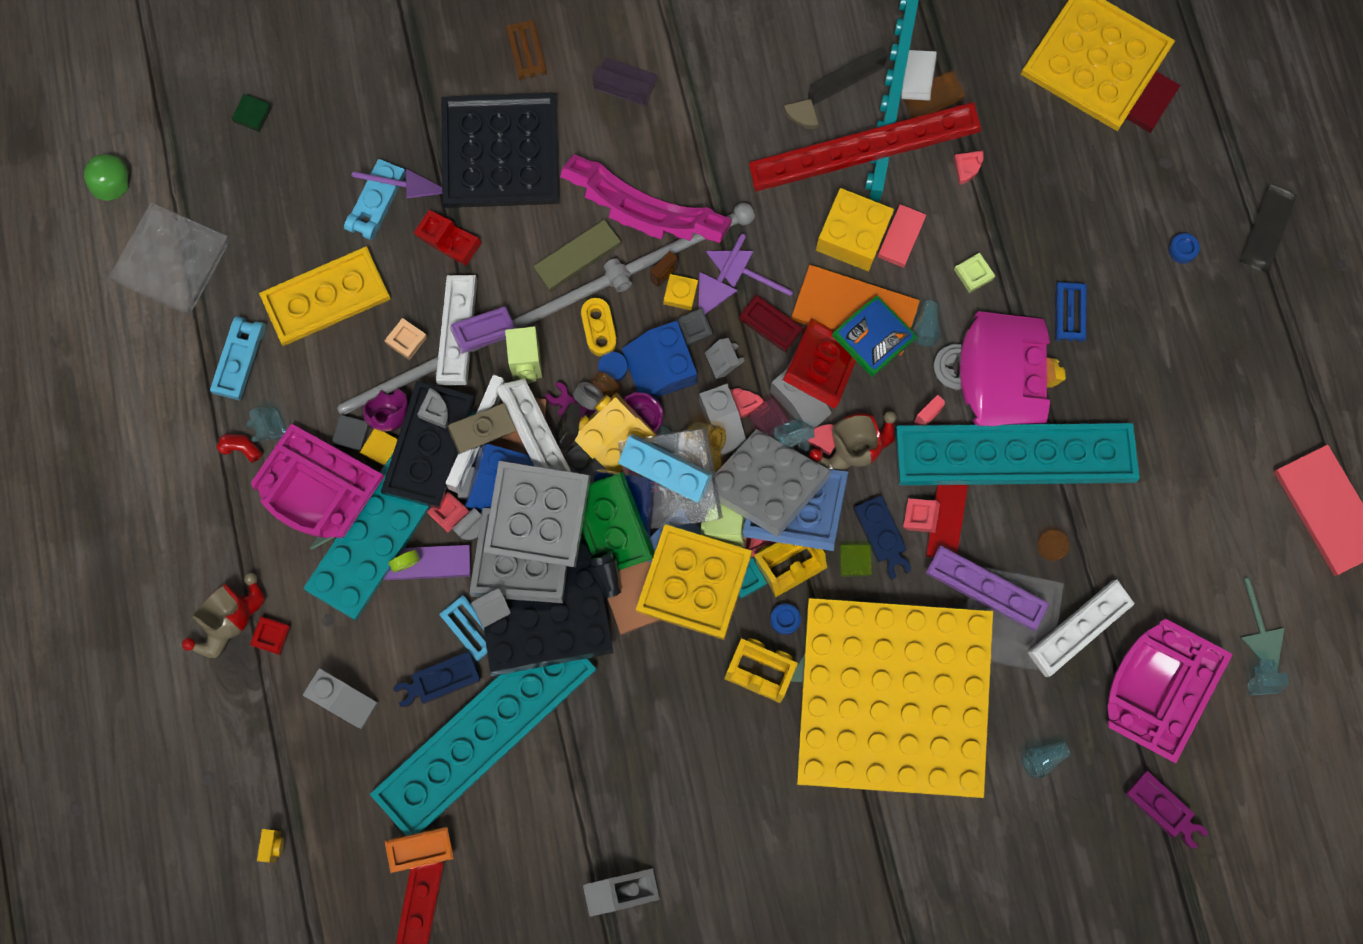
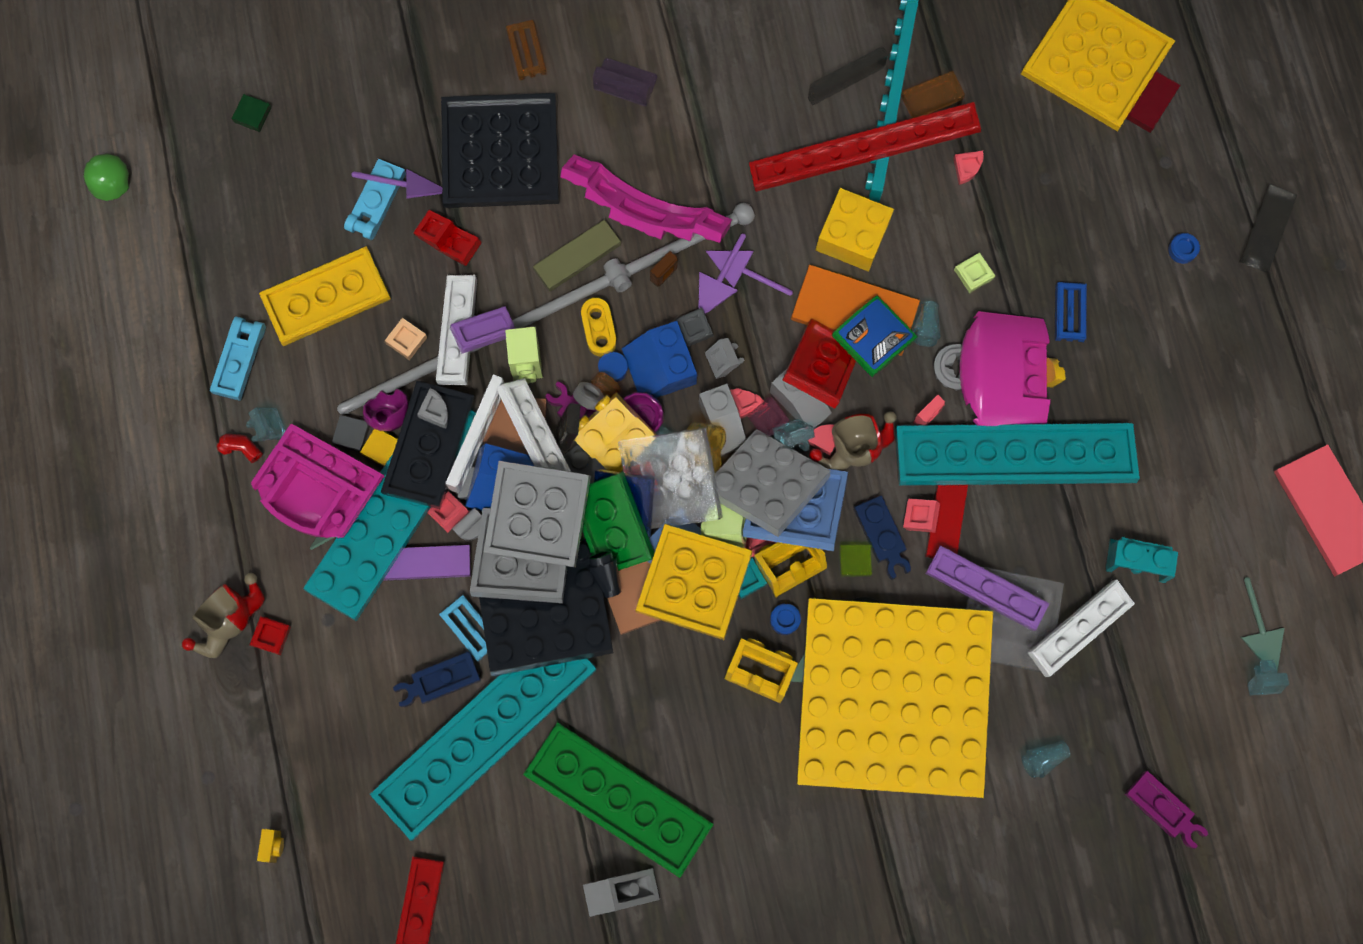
clear plate [109,203,231,315] -> none
light grey slope [303,668,378,730] -> none
orange tile [385,826,454,873] -> none
lime tile [388,549,421,573] -> none
dark tan plate [447,403,516,455] -> none
light grey tile [471,588,510,628] -> none
medium azure plate [618,434,713,503] -> none
yellow plate [663,274,698,311] -> none
dark red tile [739,294,803,353] -> none
dark tan tile [783,99,819,129] -> none
coral tile [878,204,926,268] -> none
white tile [902,50,937,101] -> none
clear orange tile [1037,530,1070,561] -> none
dark pink slope [1107,619,1233,763] -> none
none -> green tile [523,722,714,878]
none -> teal window [1105,537,1178,583]

